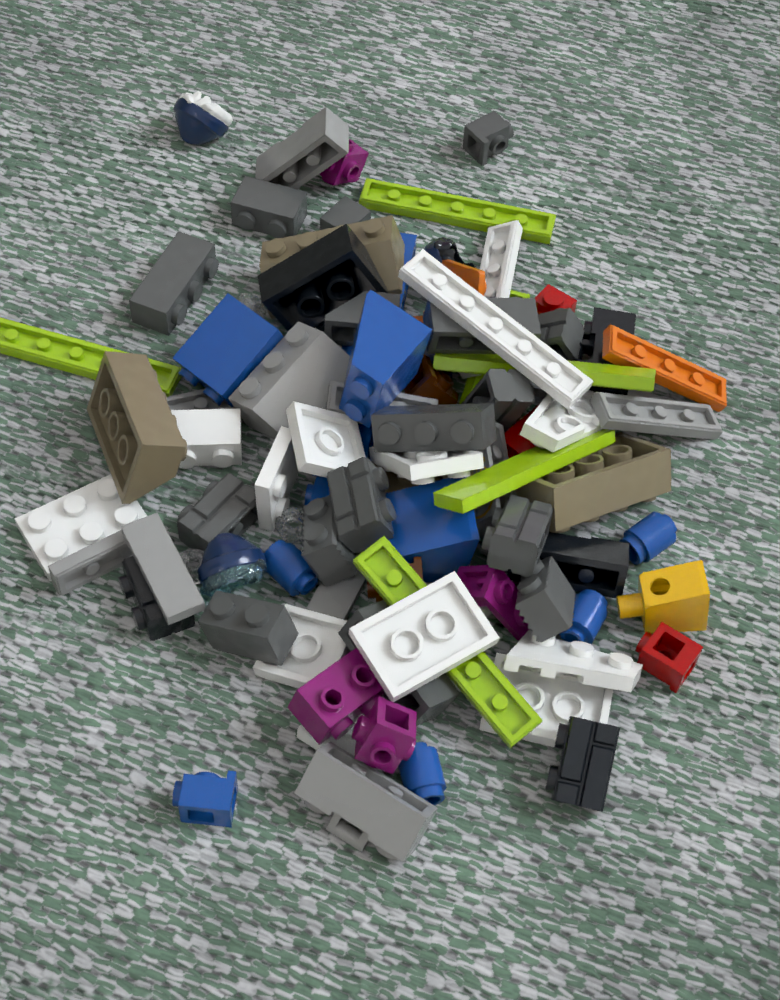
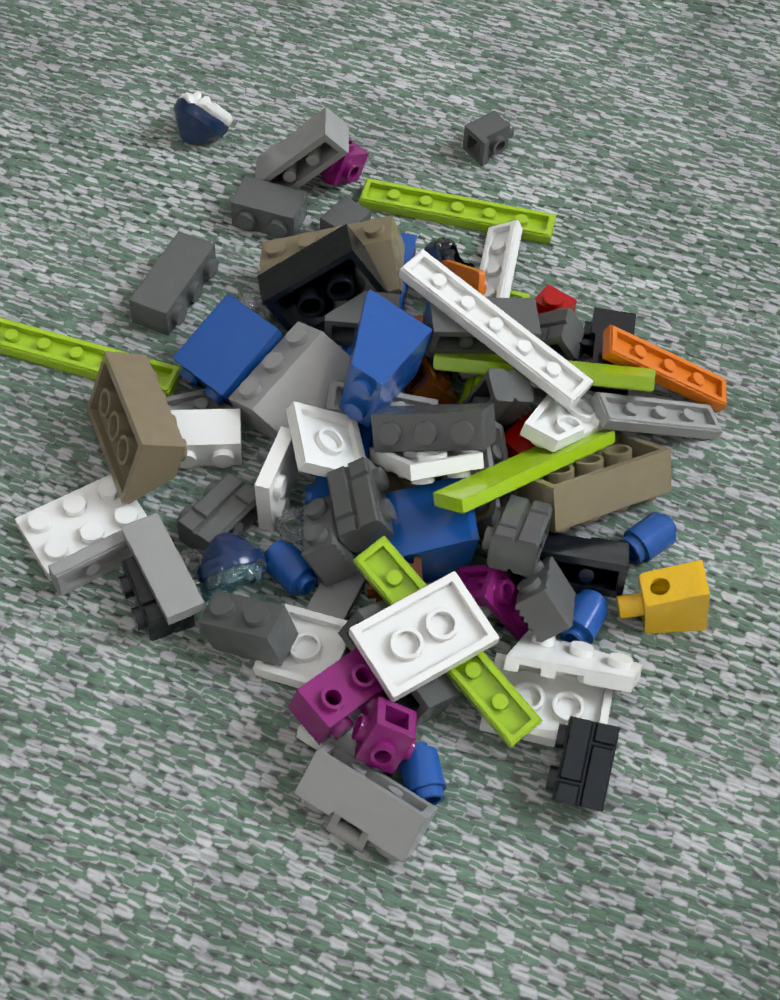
blue brick [172,770,238,828] -> none
red brick [635,622,703,693] -> none

